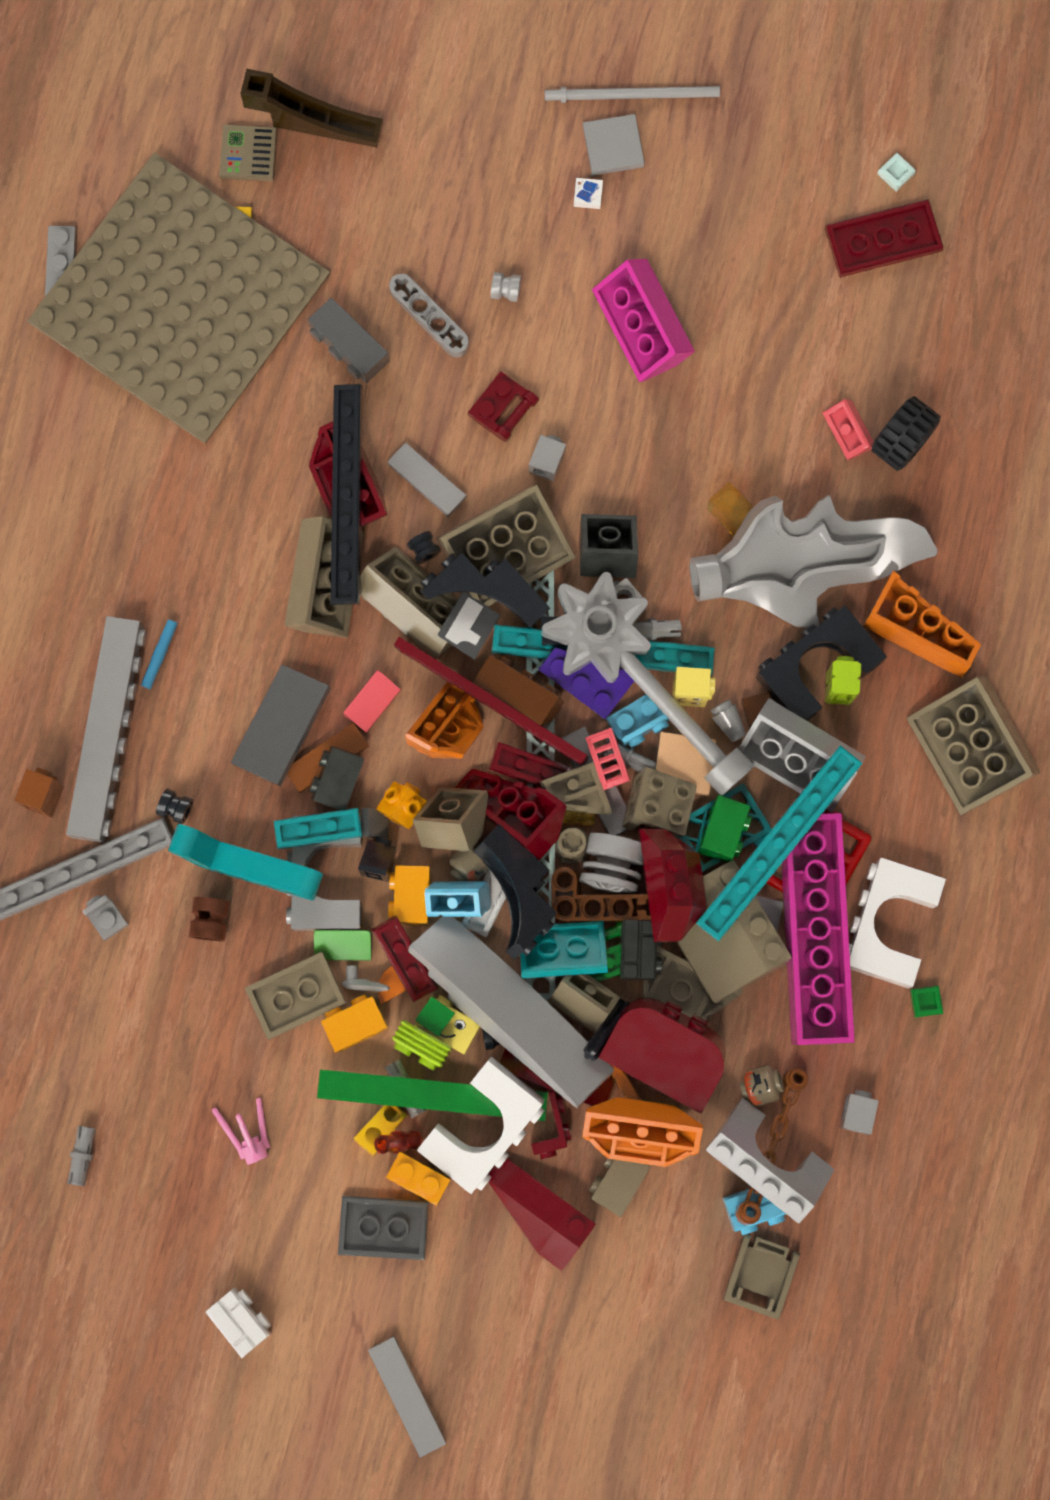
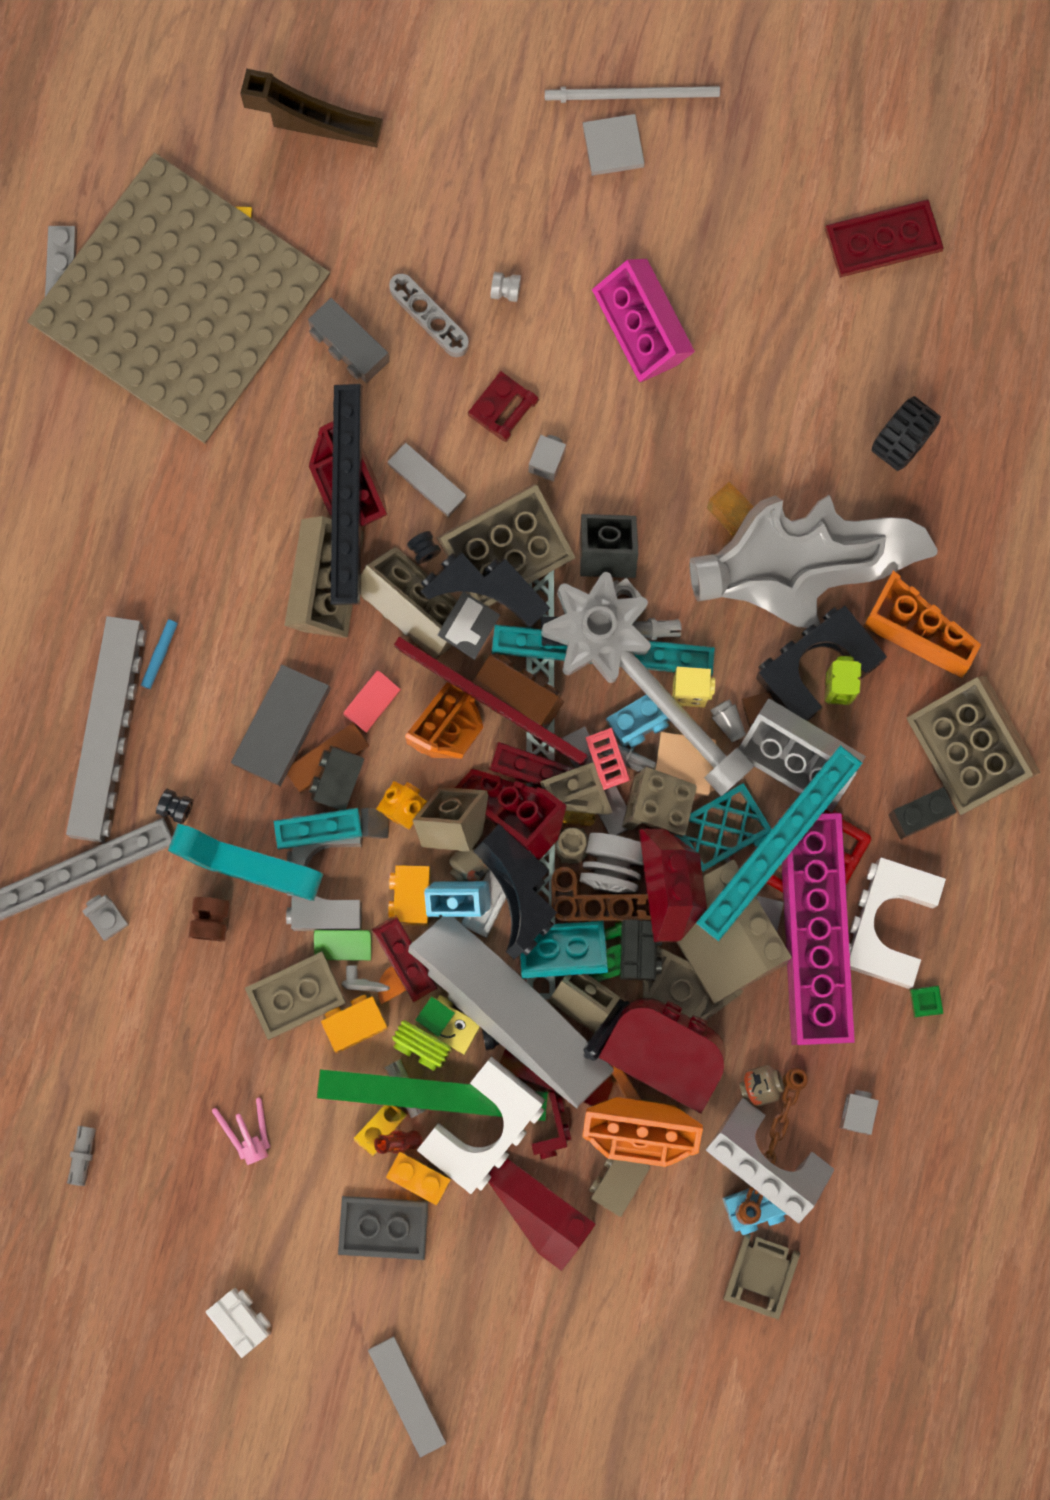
dark orange brick [14,767,64,818] -> none
dark tan tile [219,125,277,181] -> none
black slope [358,837,397,882] -> none
dark purple wing [538,646,634,719] -> none
white tile [574,178,603,209] -> none
green brick [697,795,752,863] -> none
coral slope [823,399,874,460] -> none
light aqua tile [877,153,916,192] -> none
none -> pearl dark grey brick [888,787,956,840]

